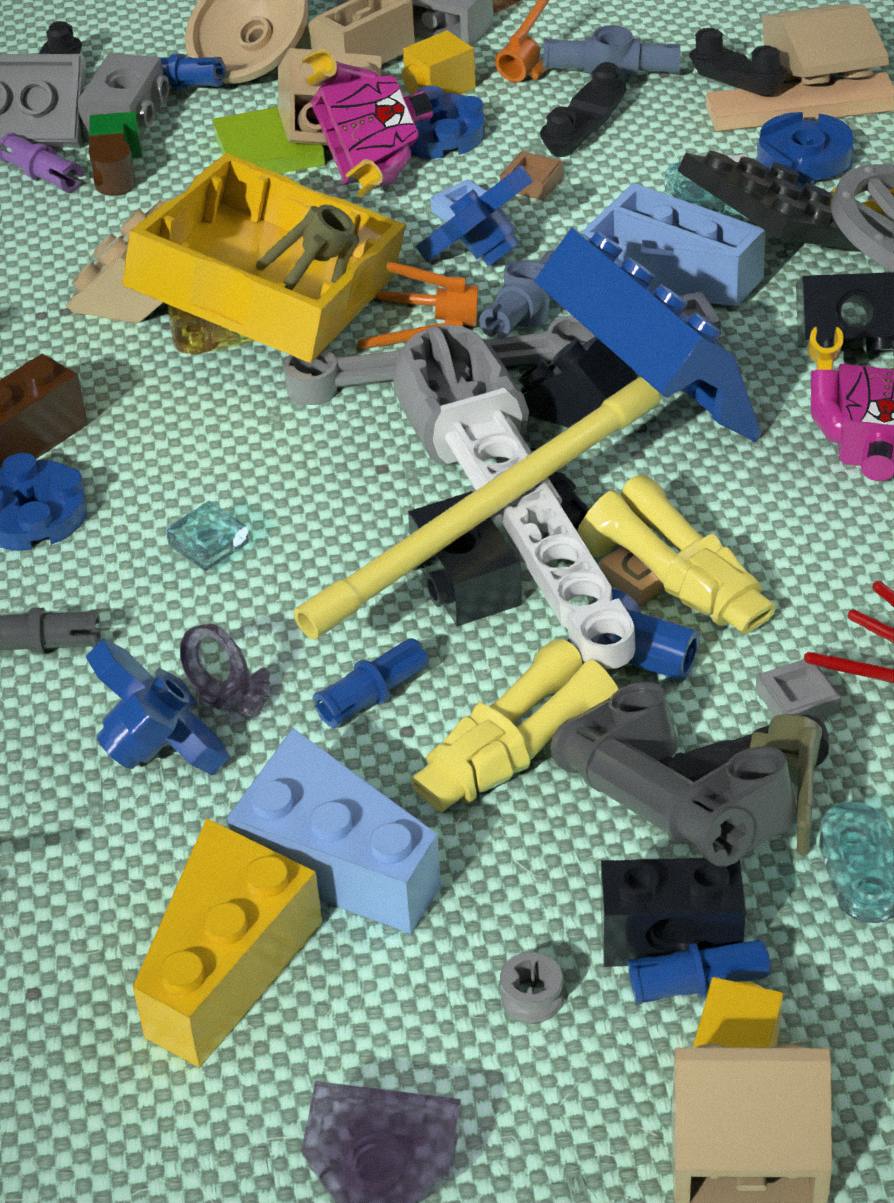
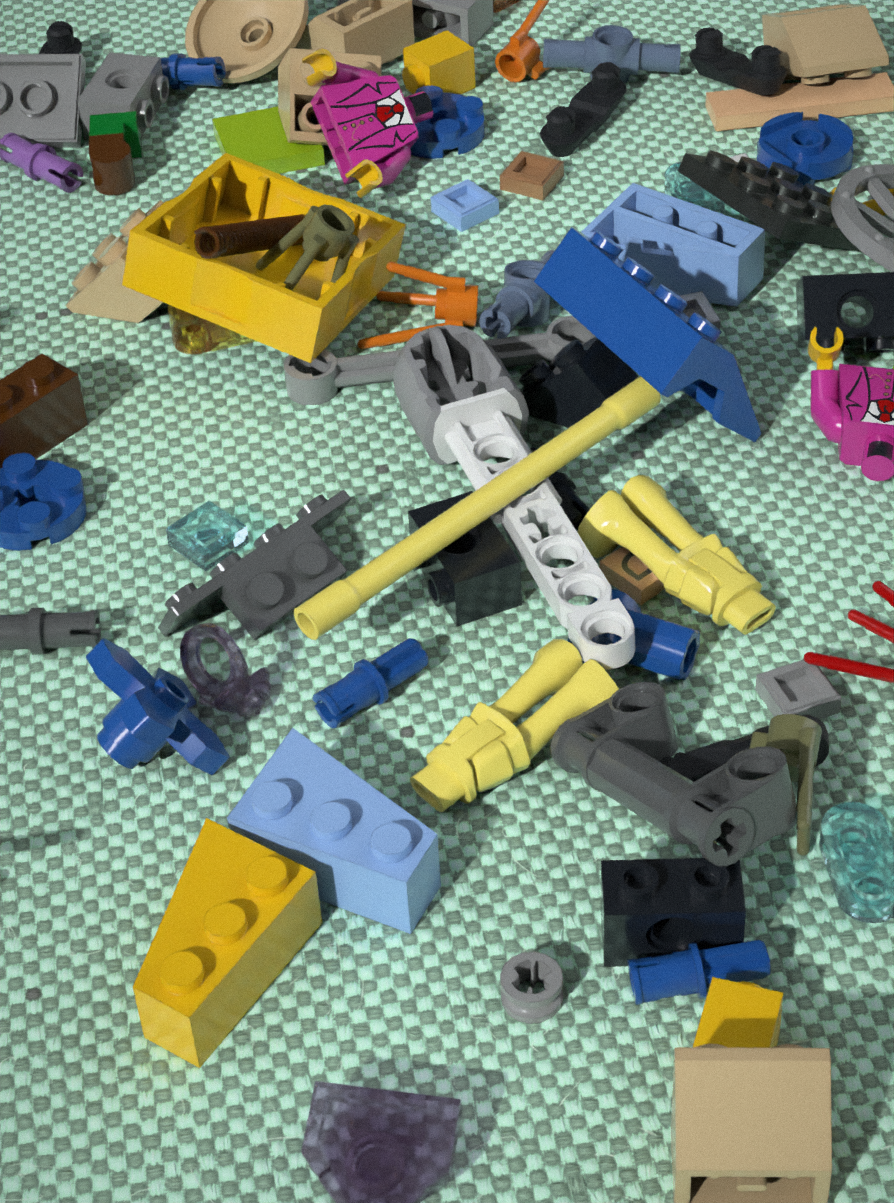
blue plant [415,165,533,266] -> none
none -> dark grey bracket [158,490,351,640]
none -> reddish brown piece [194,214,305,259]

